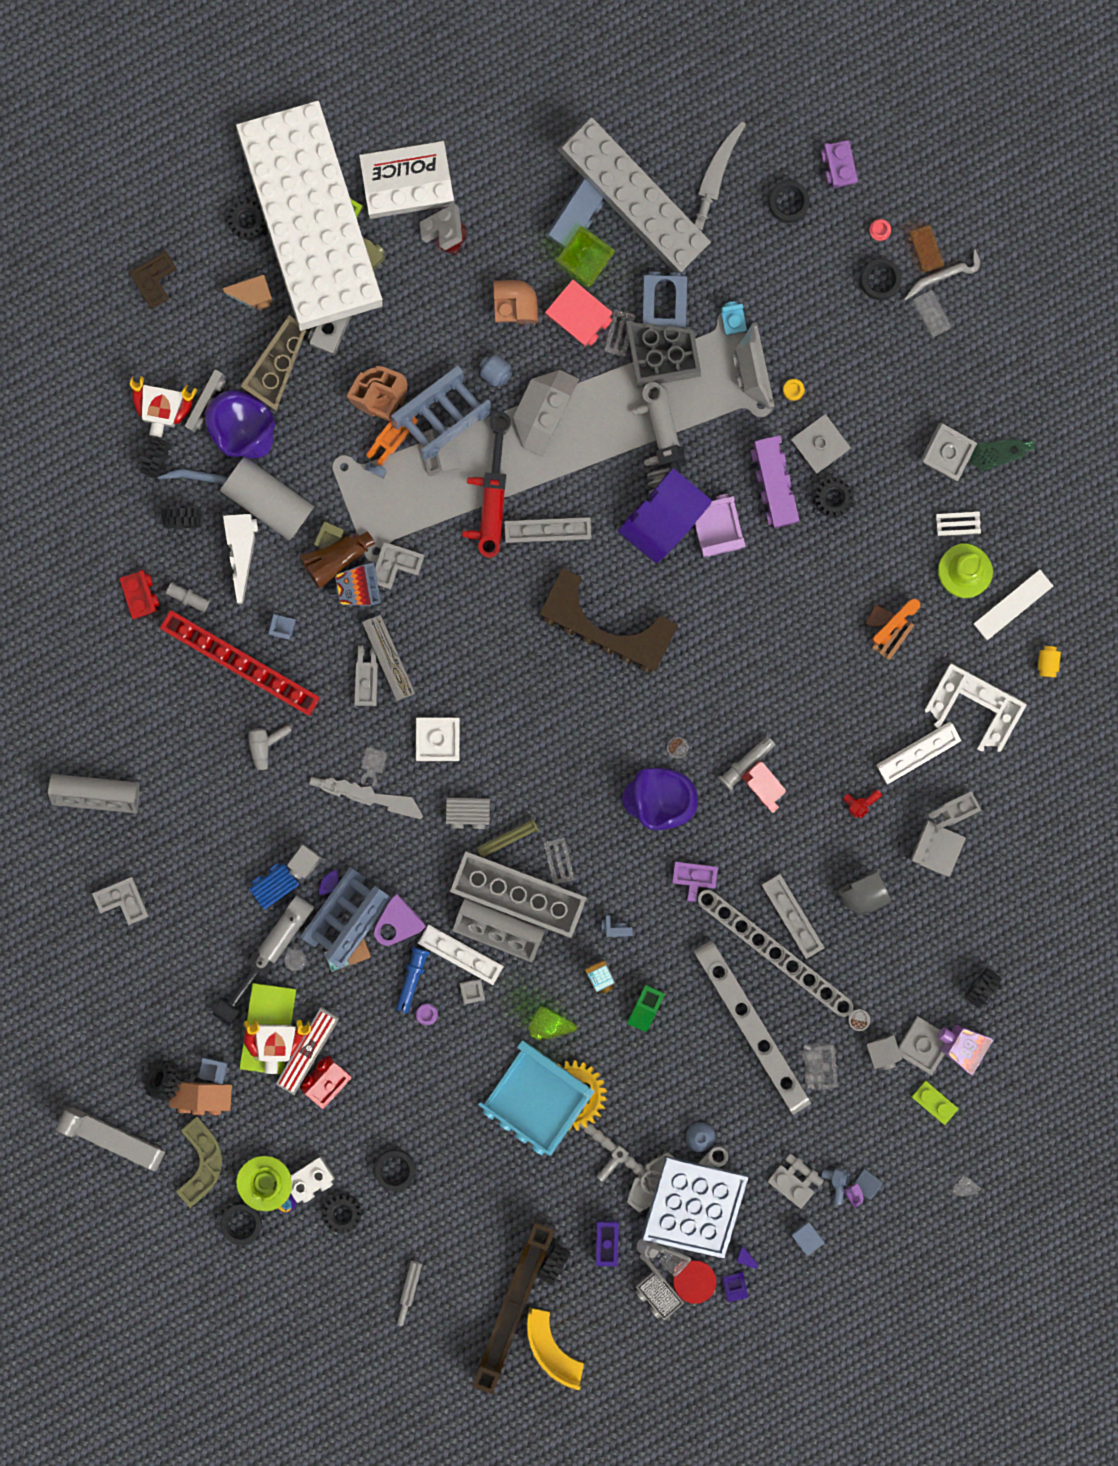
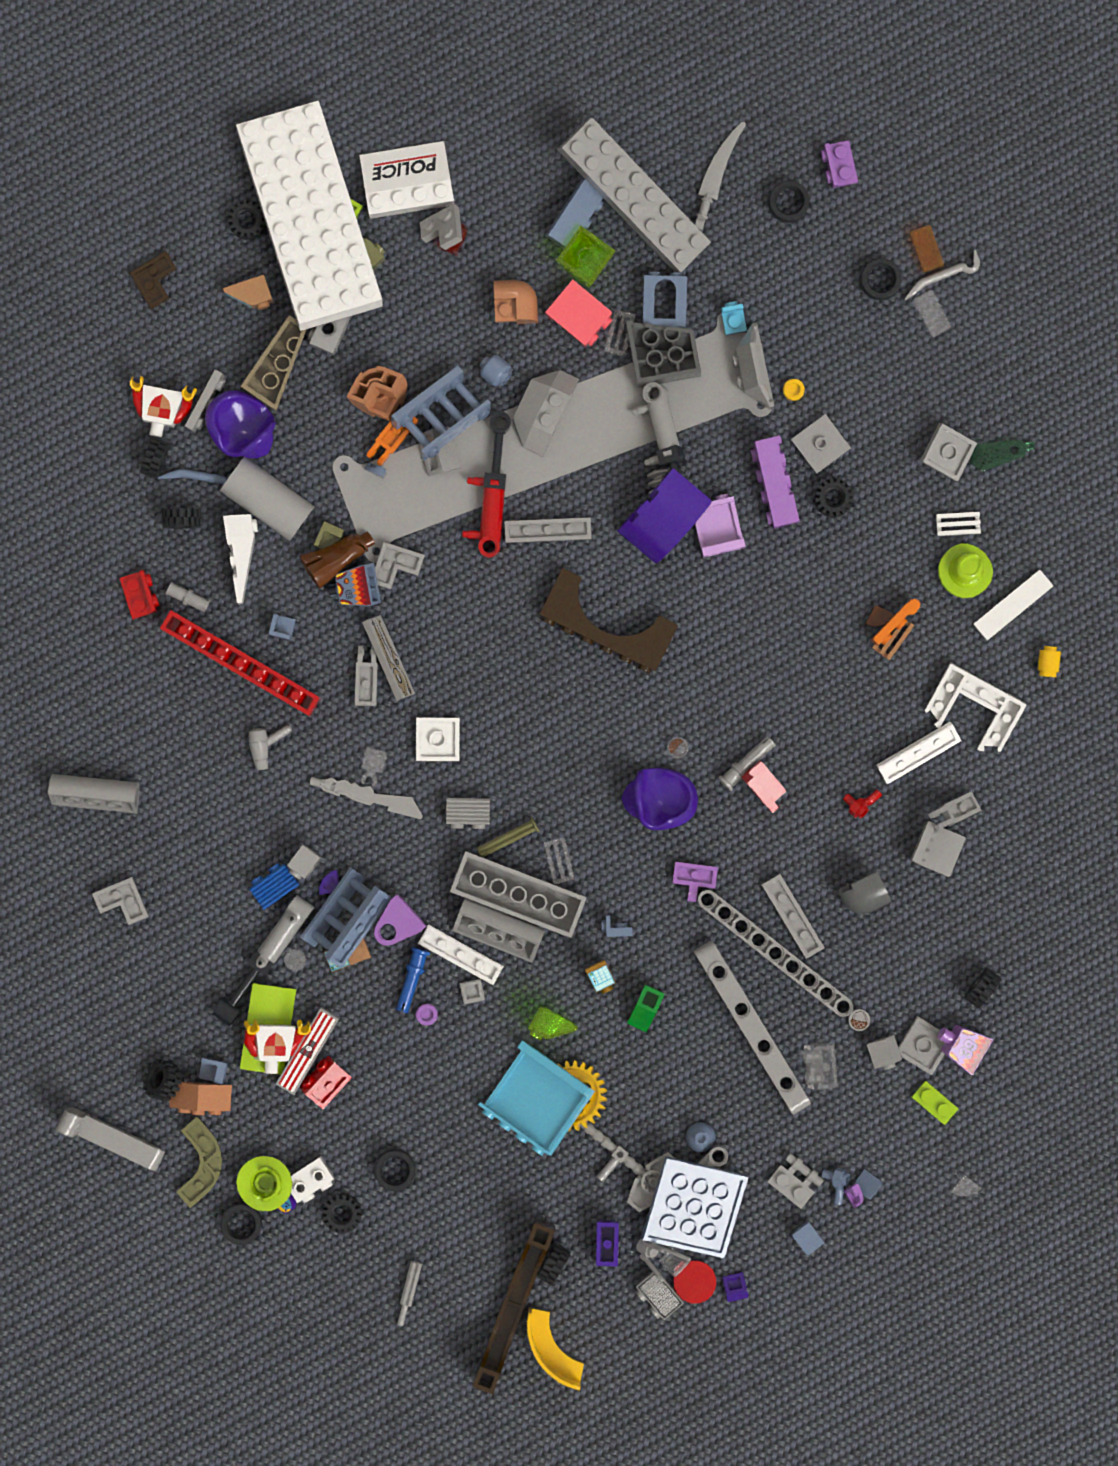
dark purple slope [736,1245,759,1269] -> none
coral plate [869,219,891,241] -> none

